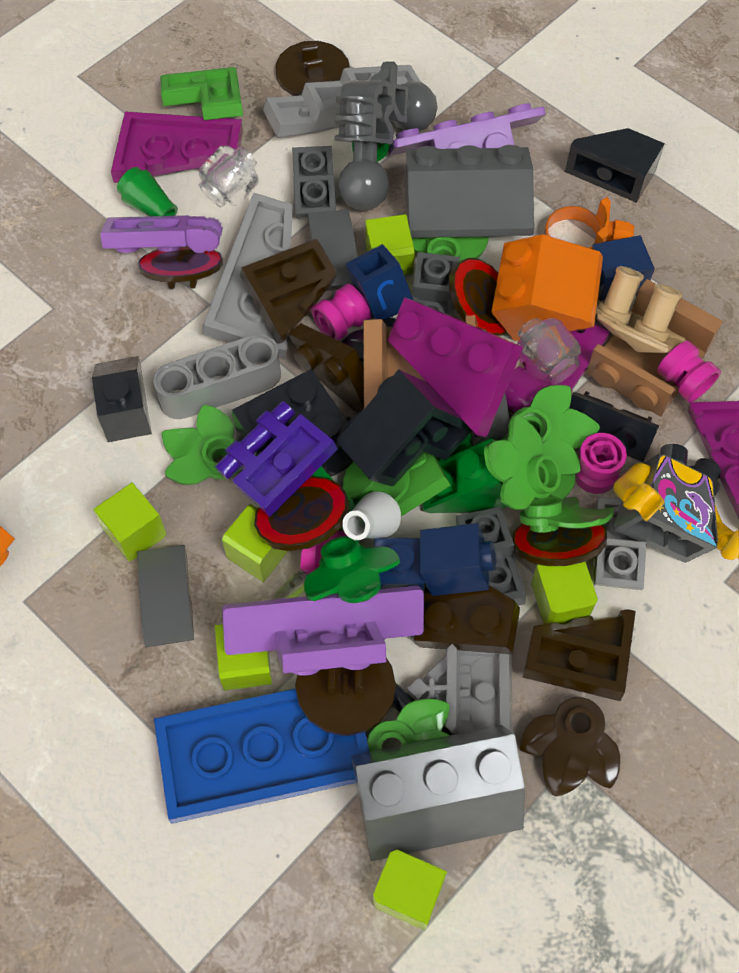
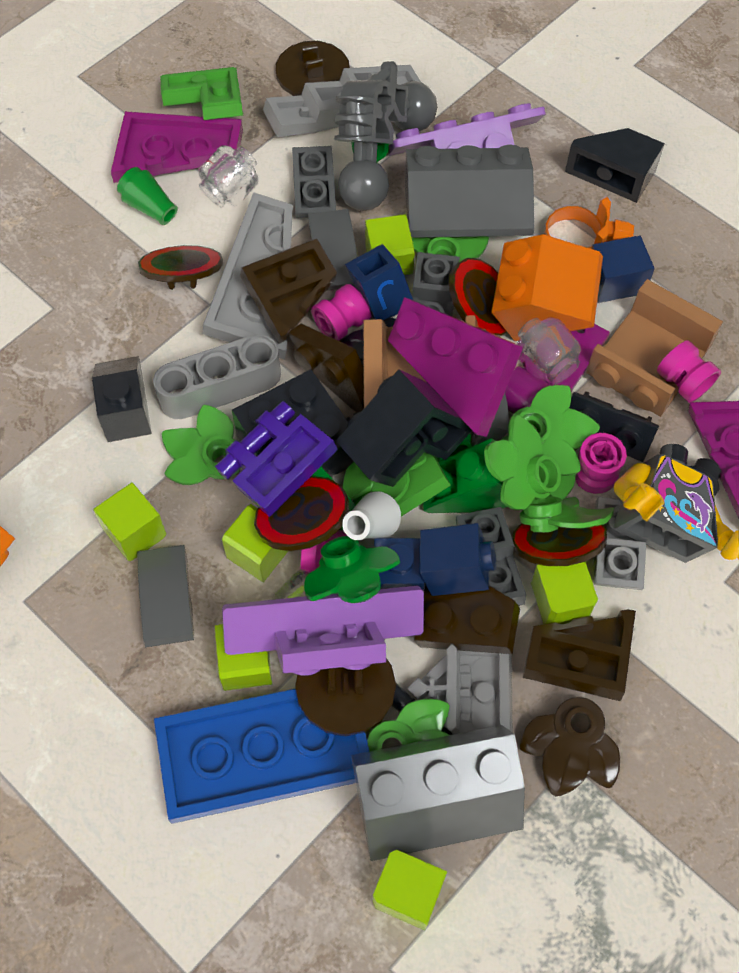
medium lavender hinge [100,215,223,253] -> none
tan connector [595,266,686,353] -> none

